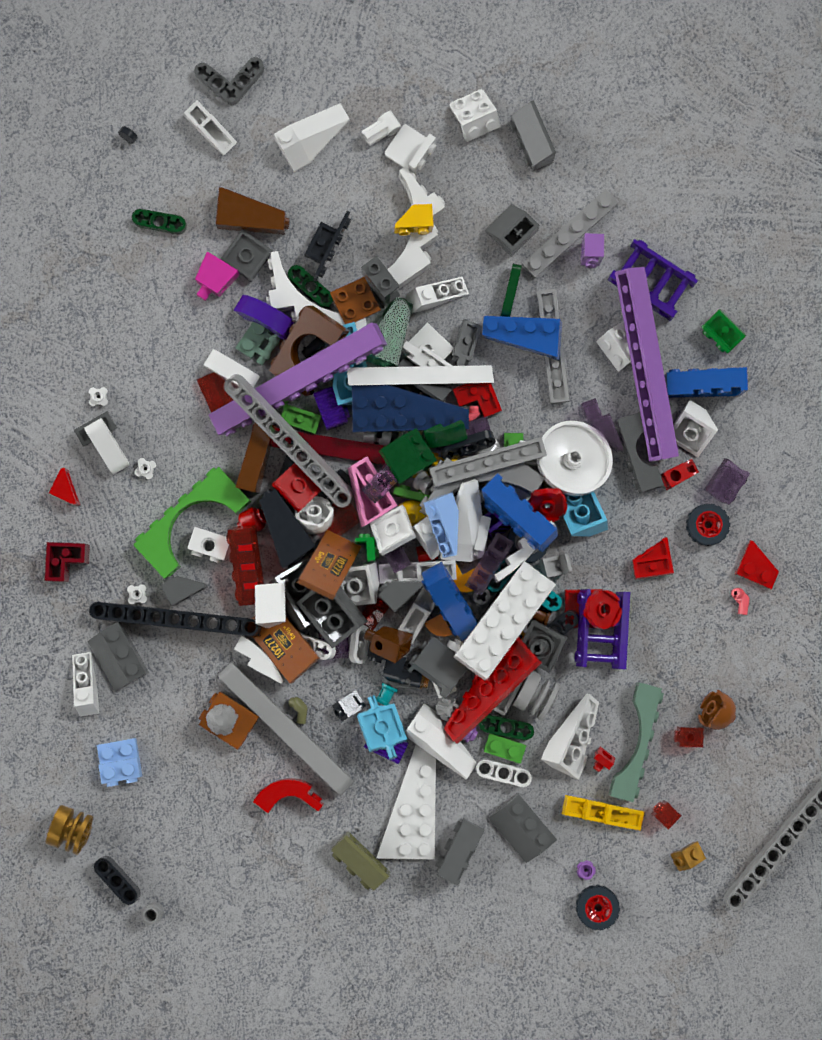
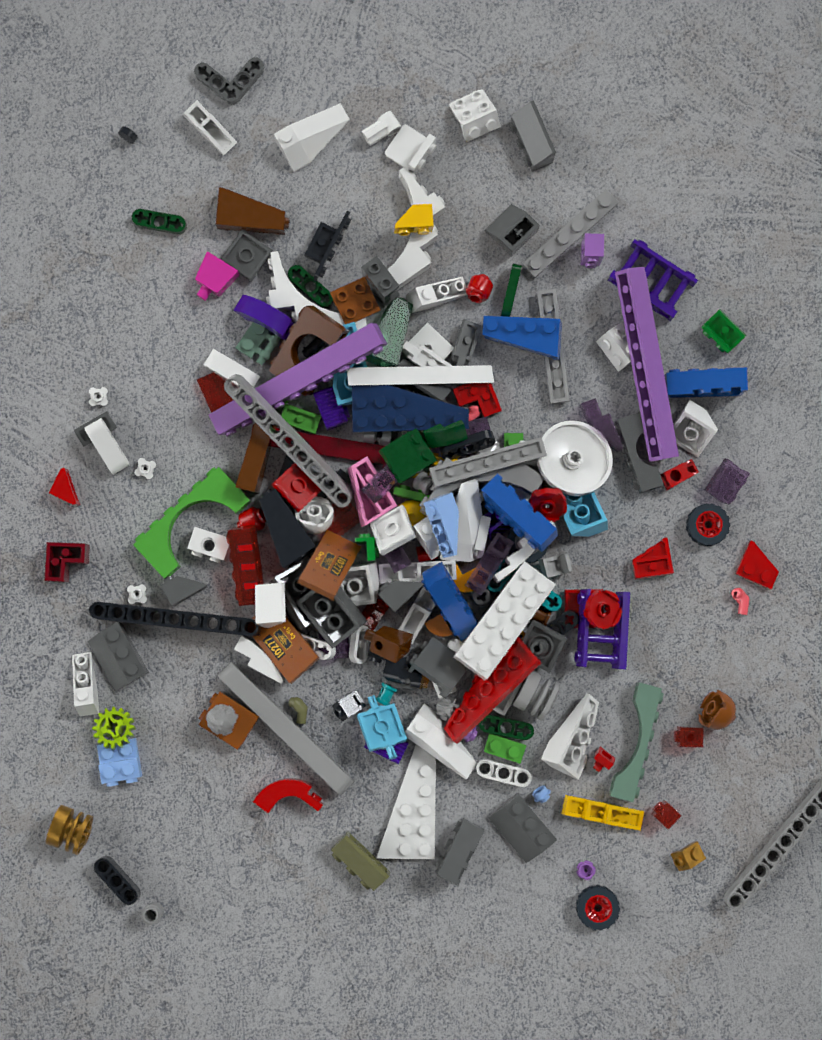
none -> lime gear [92,707,136,750]
none -> red head [466,274,493,303]
none -> light blue plate [532,785,551,803]

